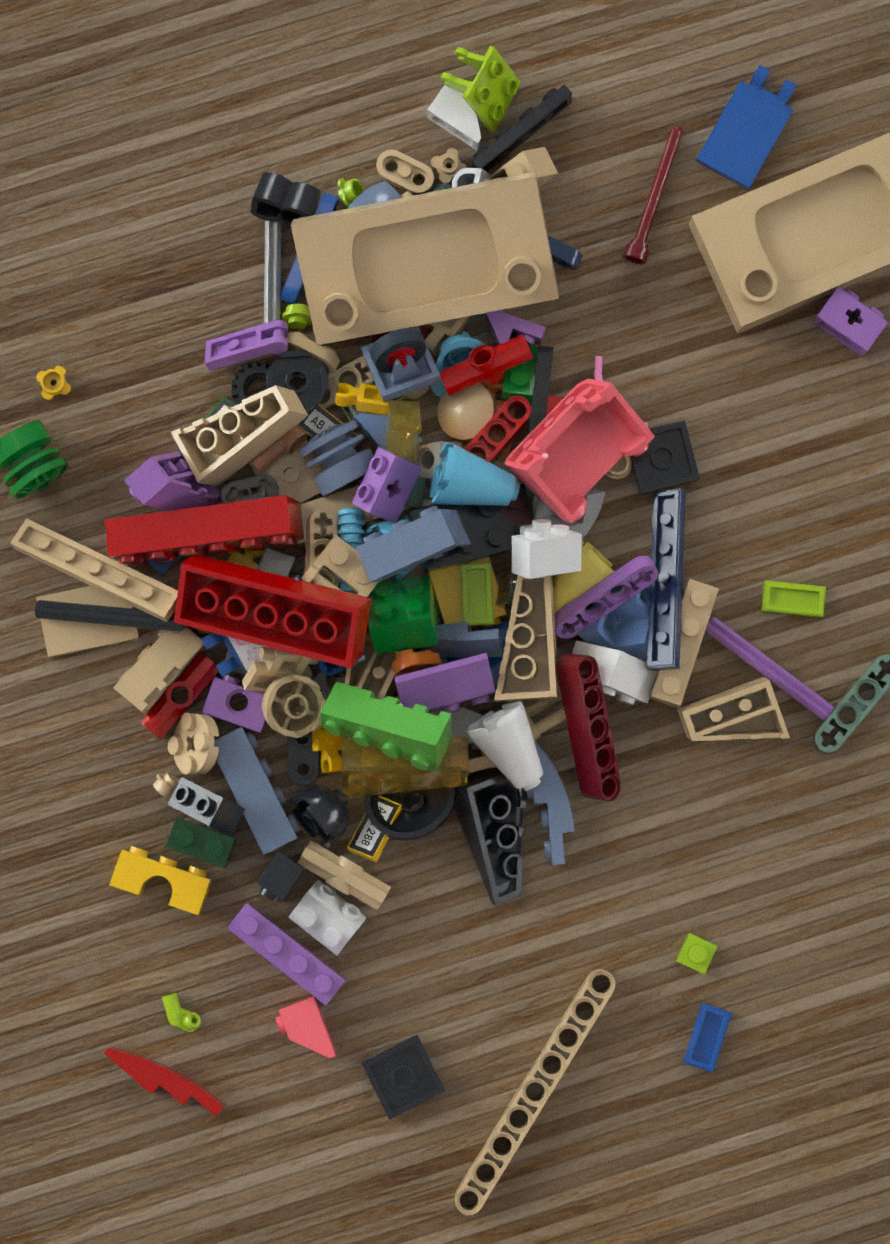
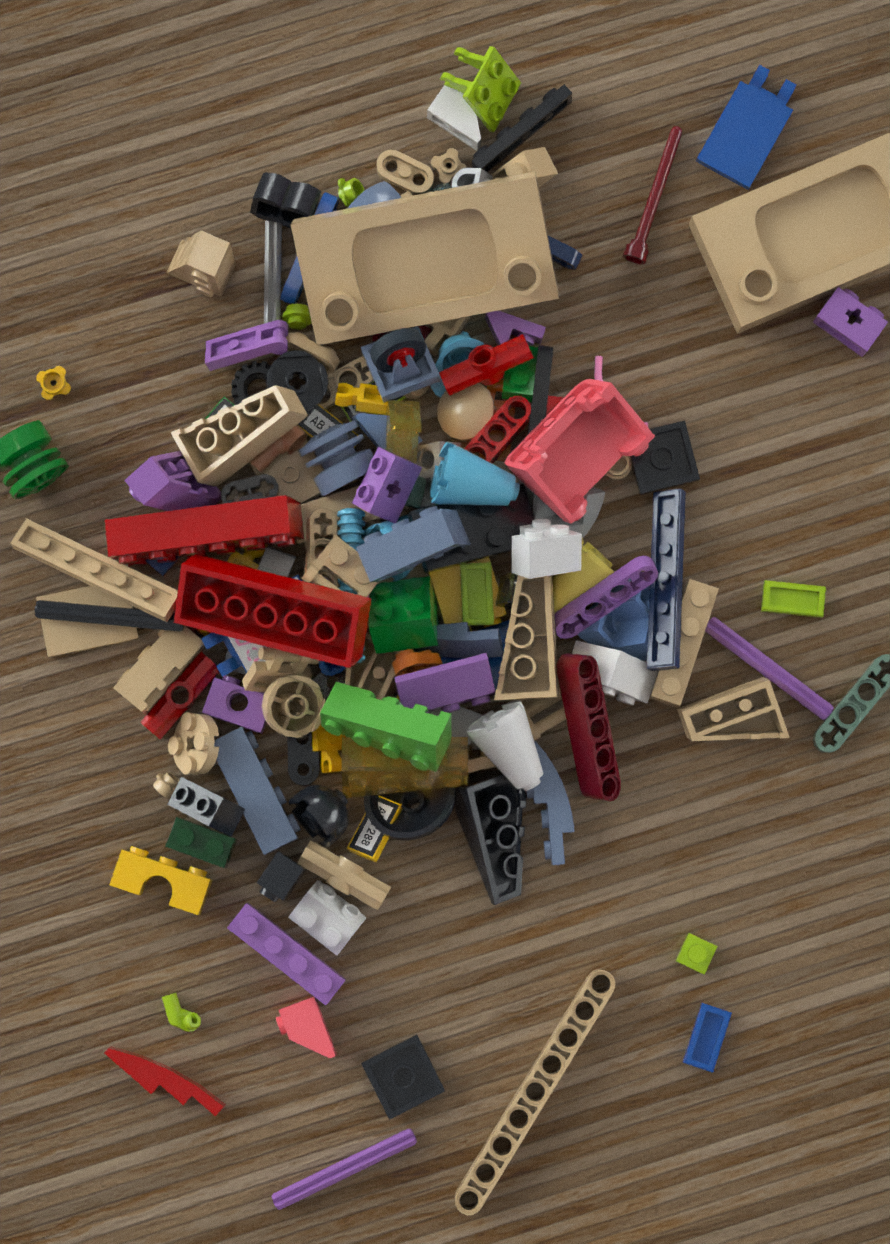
none -> tan wedge [167,231,236,297]
none -> medium lavender axle [272,1128,417,1210]

